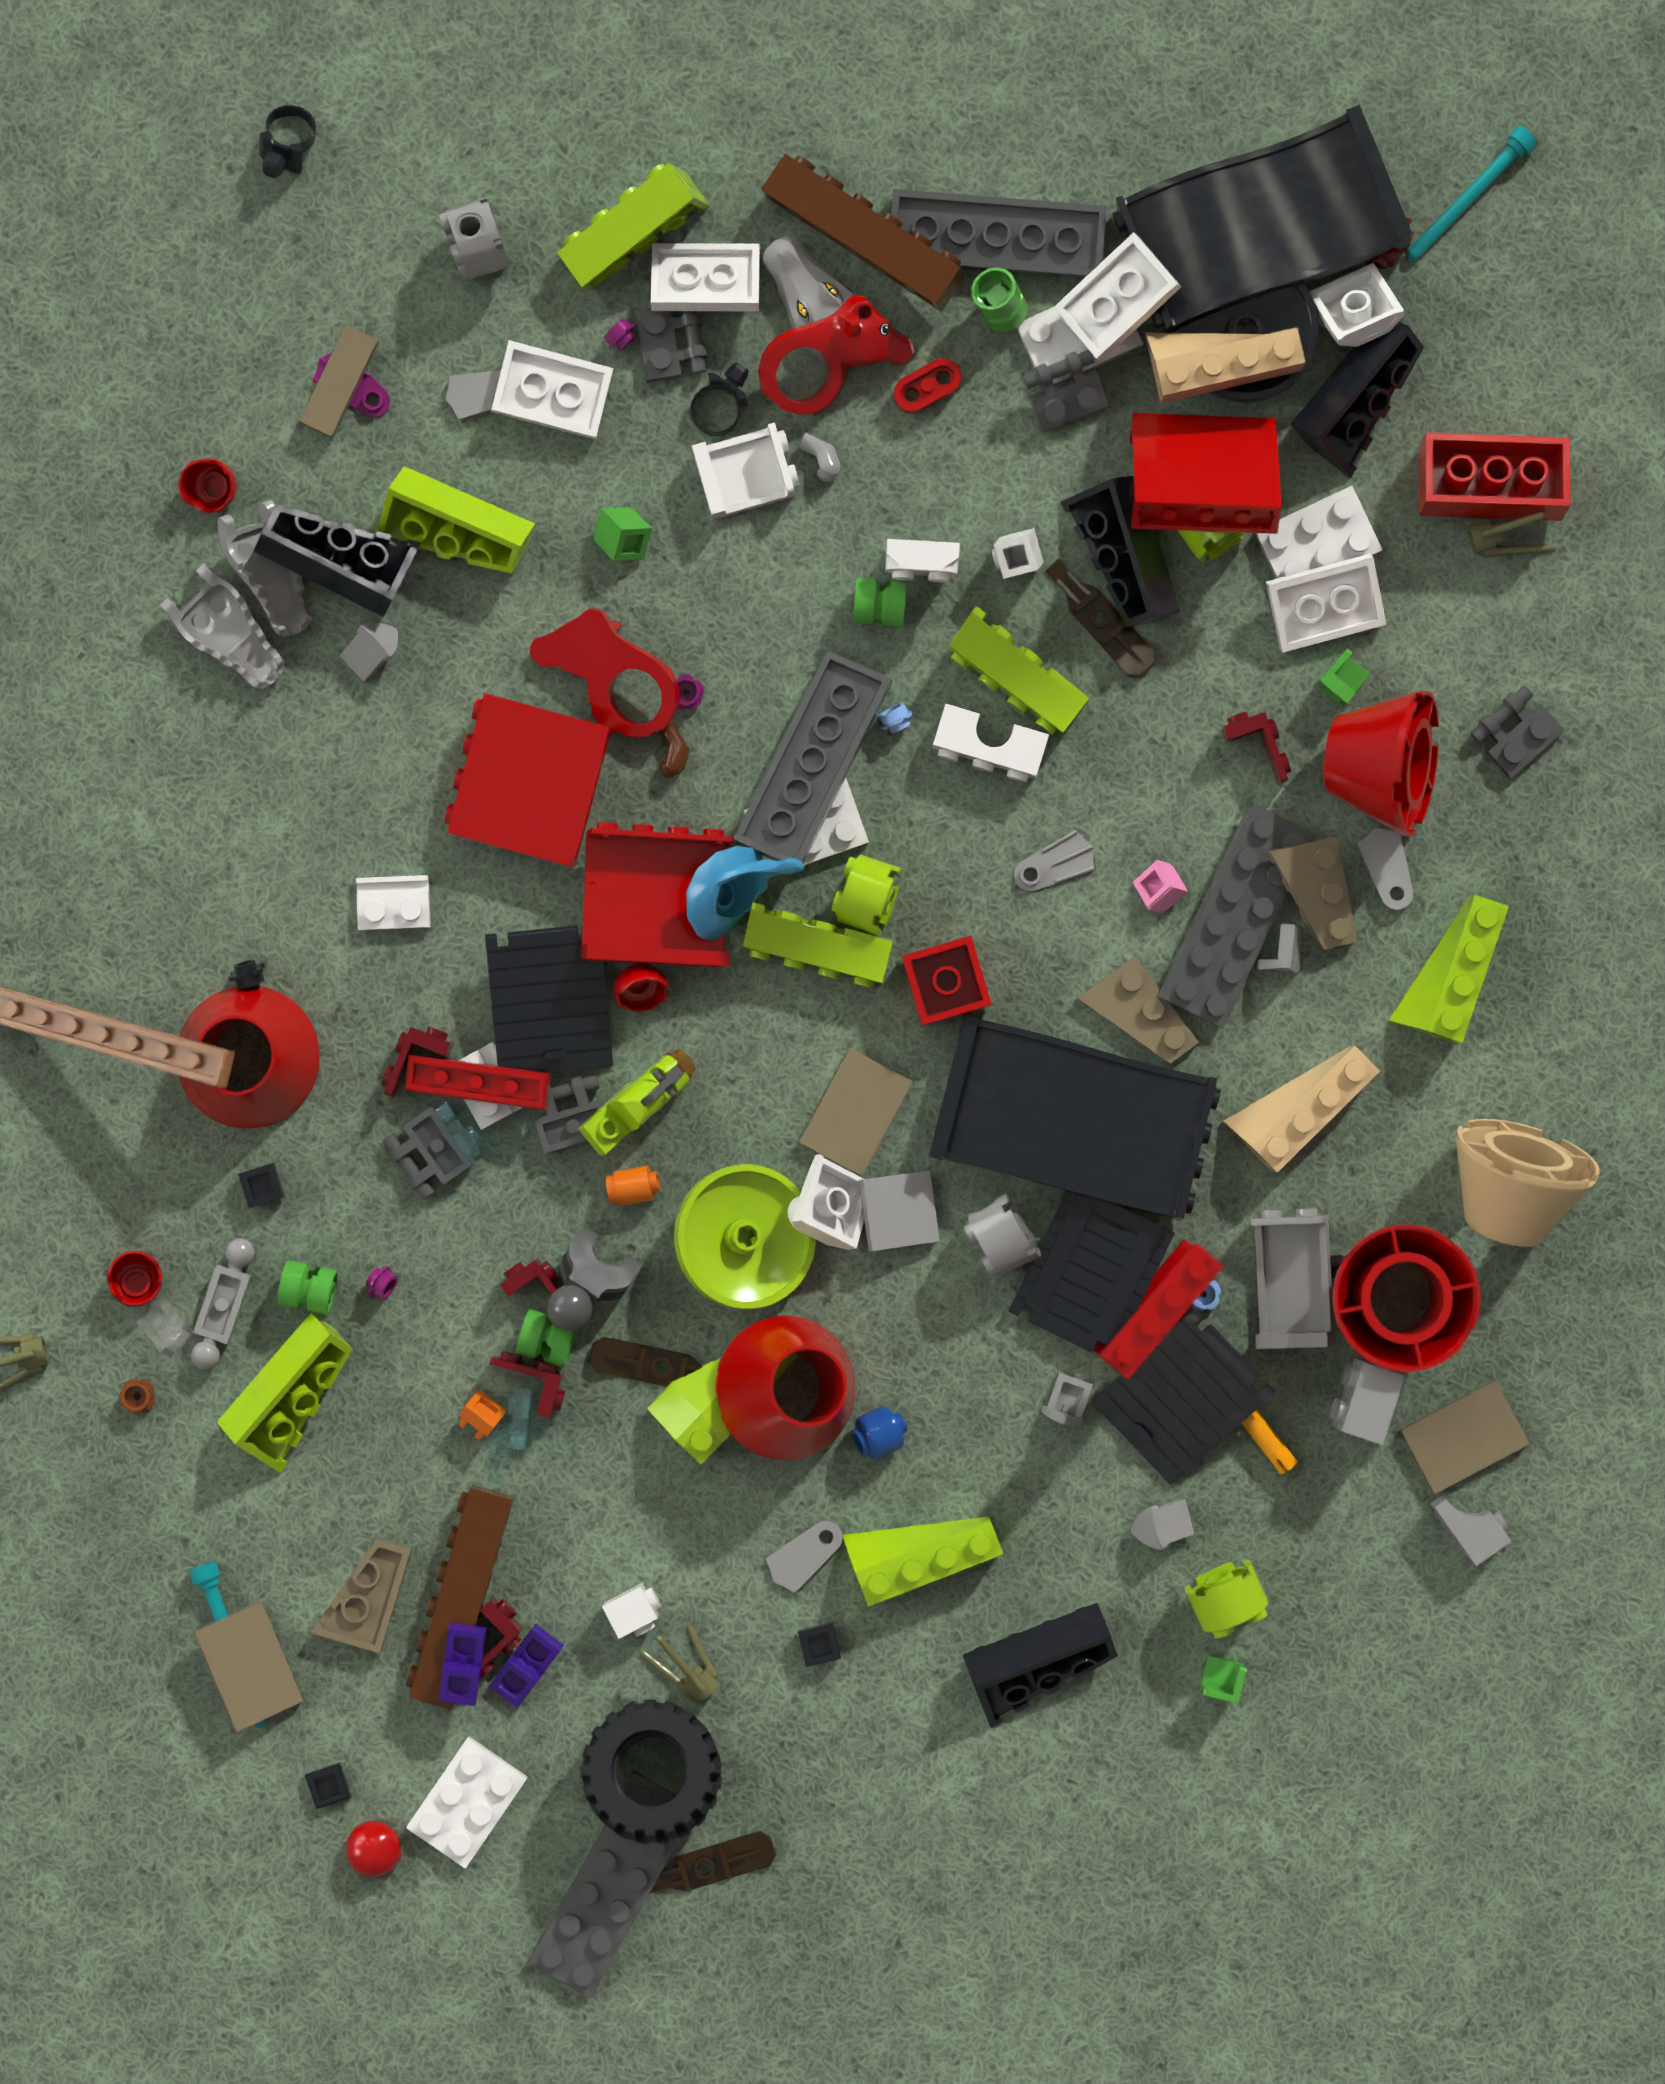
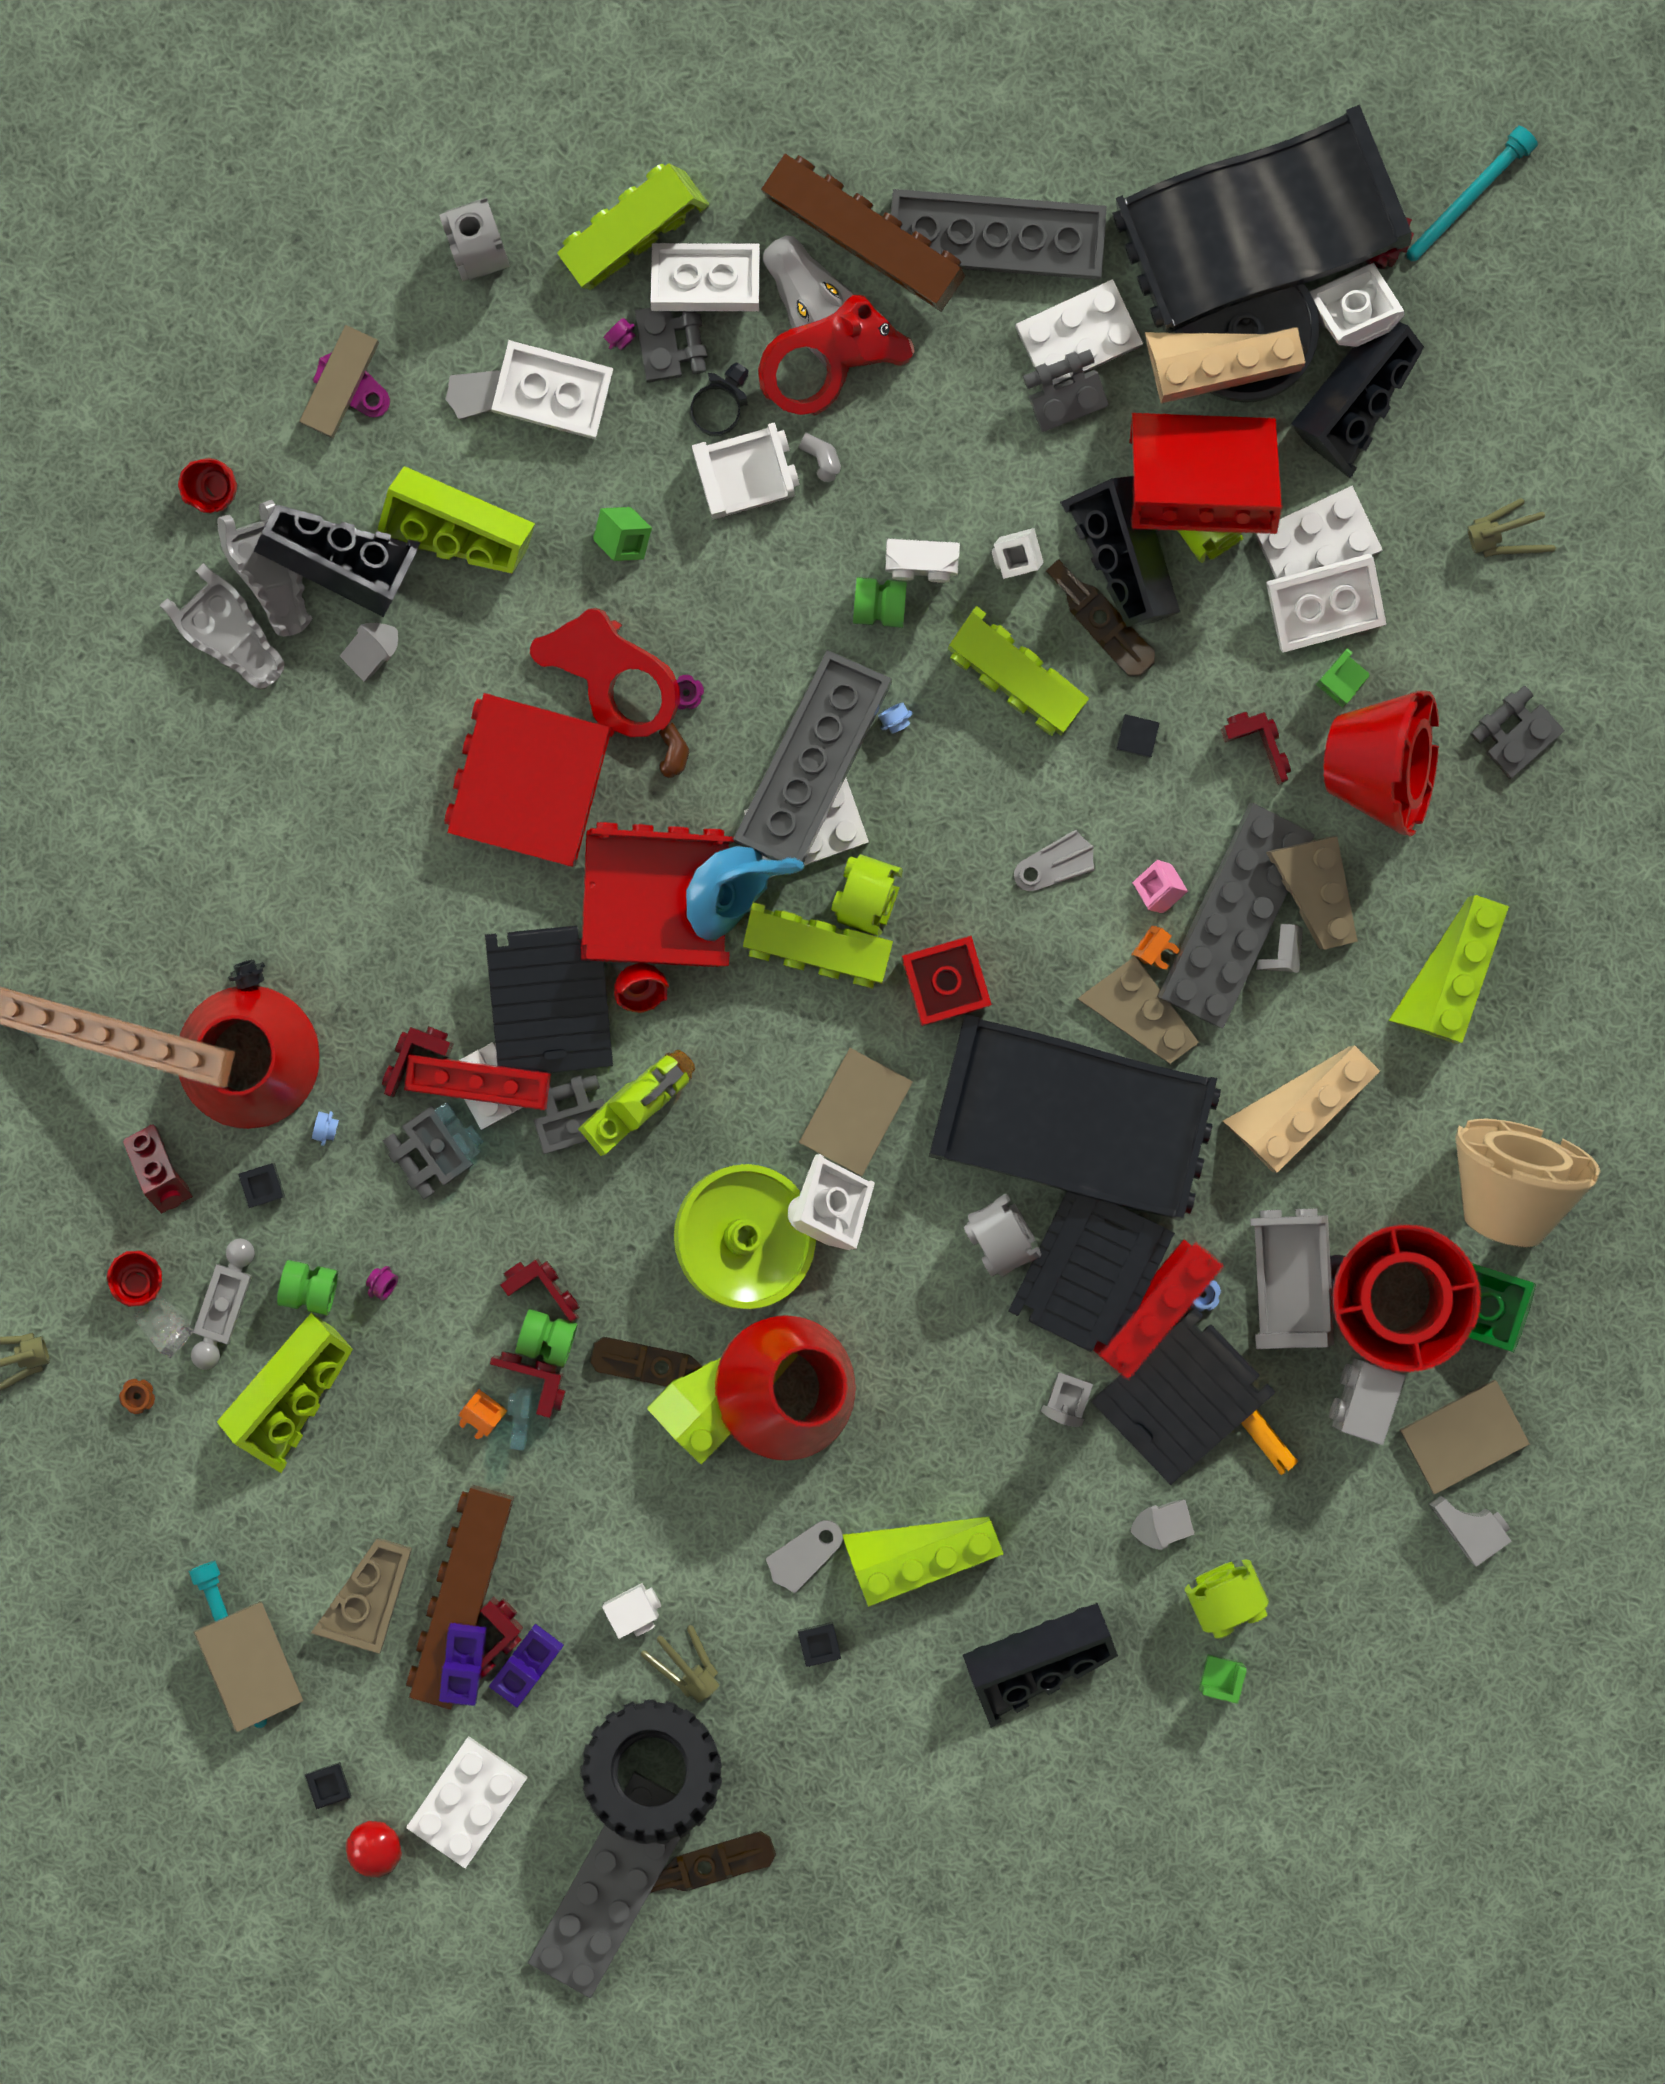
black piece [259,105,316,178] -> none
white plate [356,875,431,931] -> none
dark grey piece [547,1226,642,1331] -> none
orange brick [606,1165,661,1206] -> none
blue head [851,1406,907,1460] -> none
light grey tile [859,1170,940,1252] -> none
red plate [894,358,961,414] -> none
white arch [932,703,1049,783] -> none
bright green wheel [971,267,1028,333] -> none
white plate [1054,232,1181,362] -> none
light grey piece [1356,828,1413,910] -> none
red brick [1419,433,1570,521] -> none
none -> dark red bracket [123,1124,193,1214]
none -> light blue plate [311,1111,339,1146]
none -> black tile [1116,714,1160,758]
none -> orange tile [1131,926,1180,969]
none -> green slope [1468,1263,1536,1353]

